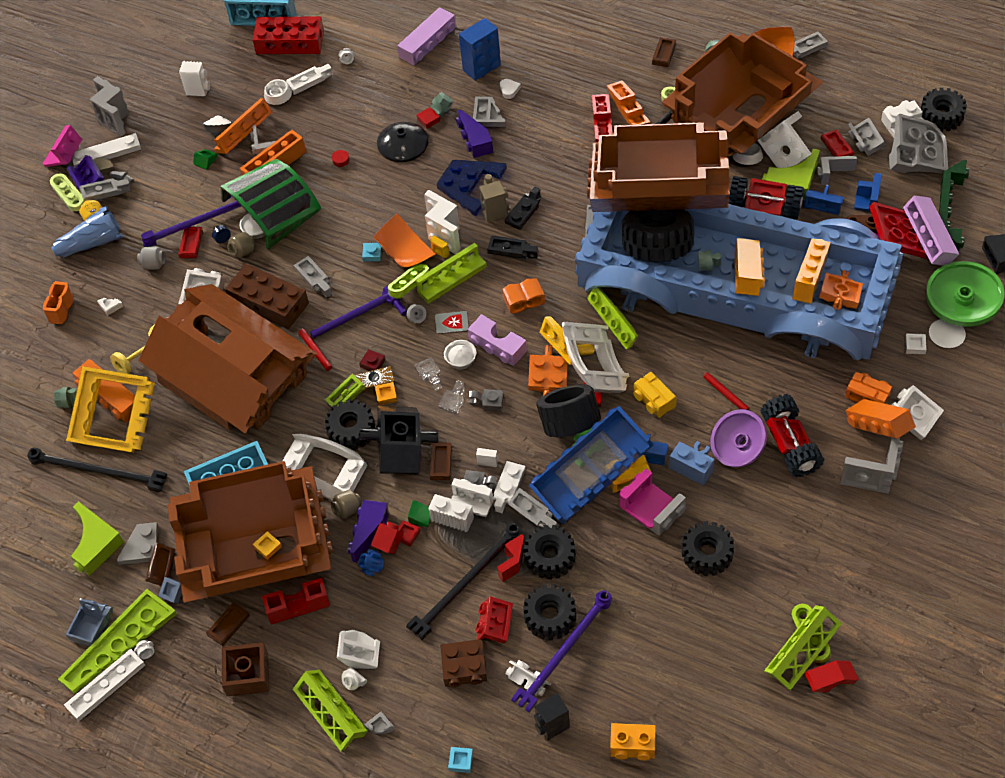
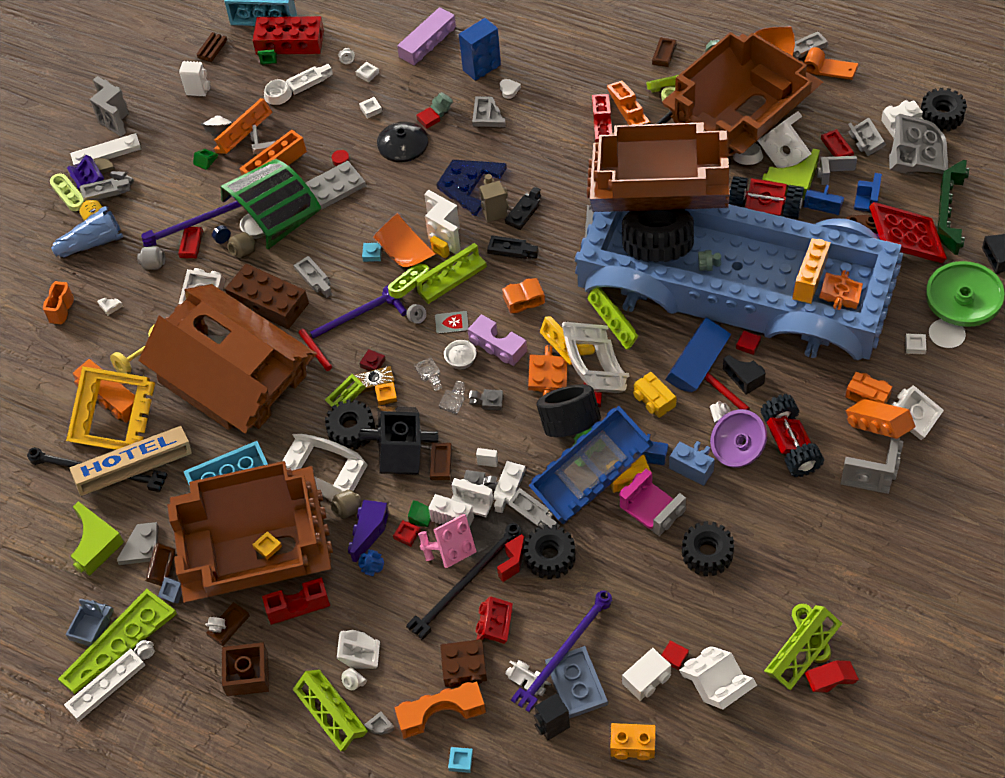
dark pink bracket [43,125,83,167] -> none
sand green piece [54,387,77,408] -> none
red brick [371,521,404,554] -> none
dark purple slope [456,110,493,158] -> none
black tyre [523,584,576,640] -> none
brick [734,238,765,296] -> none
lavender brick [903,195,959,265] -> none
none -> tan brick [70,426,192,496]
none -> reddish brown tile [197,32,227,62]
none -> white plate [205,617,226,633]
none -> green slope [258,50,277,65]
none -> light grey plate [306,161,366,210]
none -> white tile [355,62,379,83]
none -> white tile [359,97,382,119]
none -> orange arch [394,682,486,739]
none -> bright pink plate [418,514,477,568]
none -> sand blue plate [545,646,608,718]
none -> white brick [622,648,671,701]
none -> lime plate [646,75,678,92]
none -> red tile [661,640,689,670]
none -> blue brick [665,317,731,392]
none -> white bracket [679,647,757,709]
none -> white plate [710,401,731,424]
none -> black arch [723,355,766,395]
none -> red tile [736,330,761,355]
none -> orange door [803,47,858,80]

